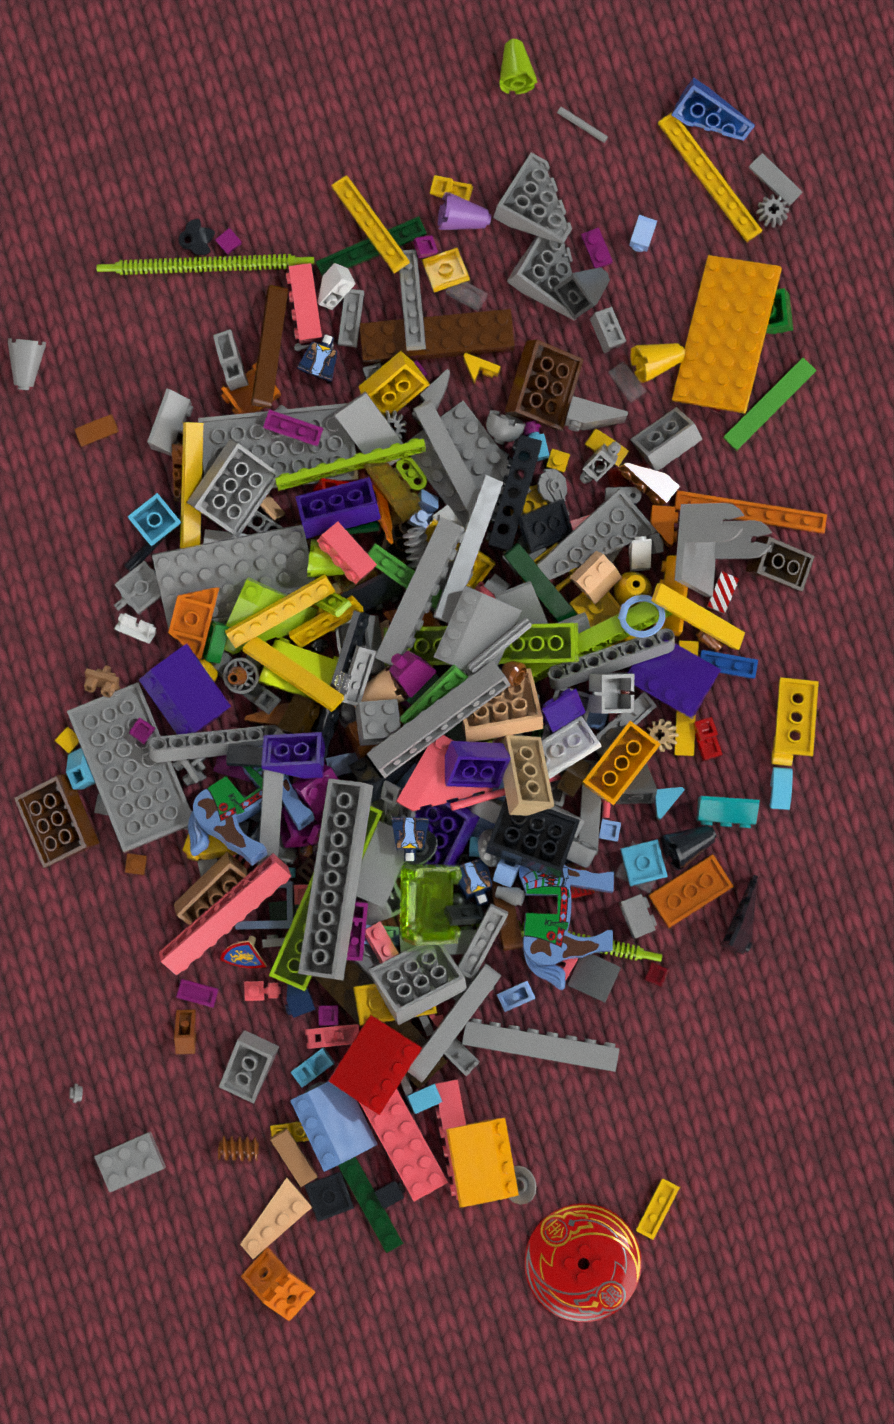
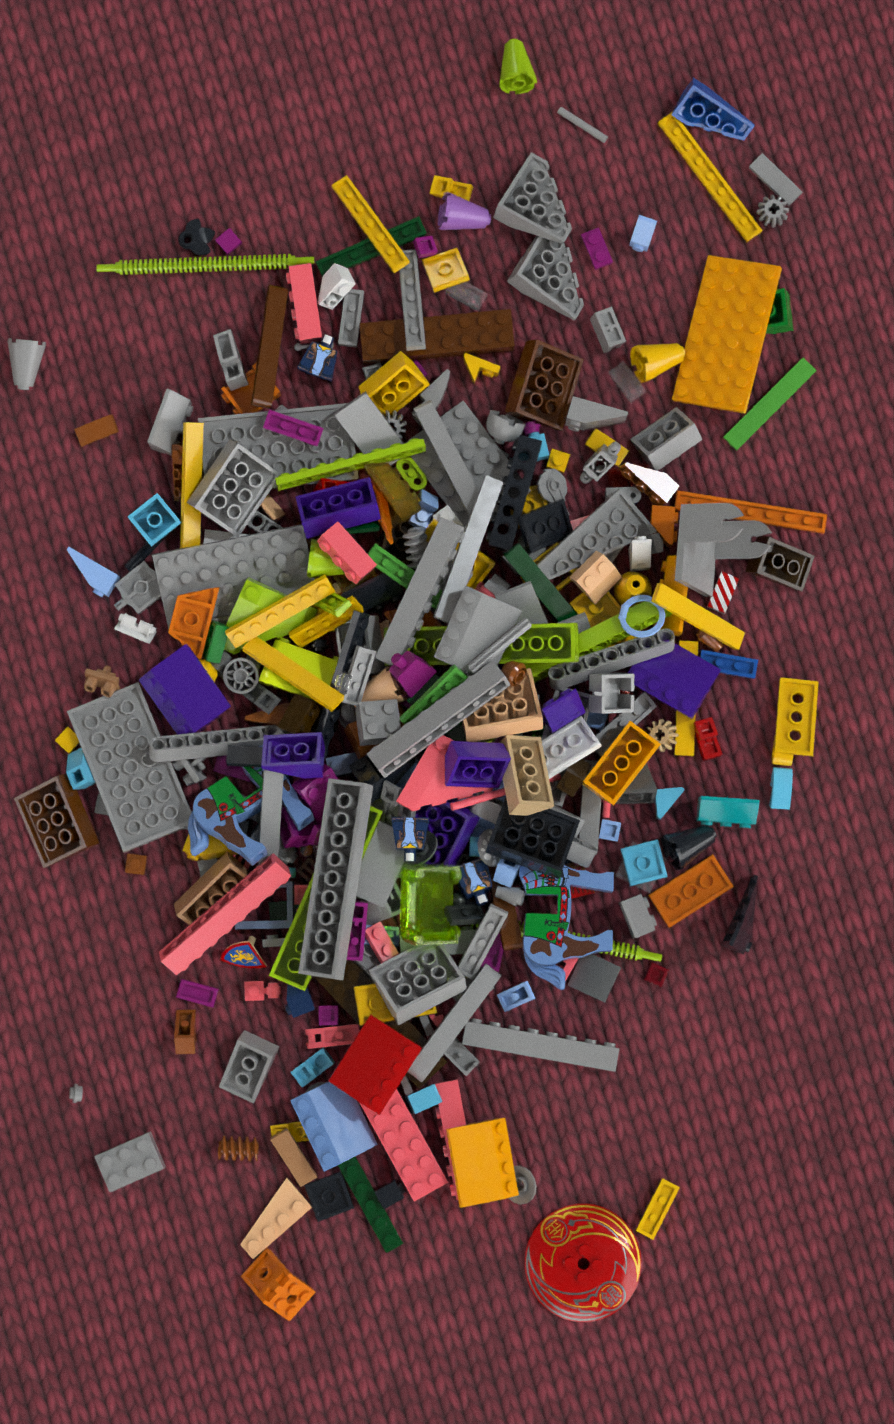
magenta tile [128,717,156,745] -> none
dark orange cone [228,666,247,685] -> none
dark grey slope [553,267,610,320] -> none
none -> light blue slope [67,547,120,597]
none -> magenta plate [480,933,503,972]

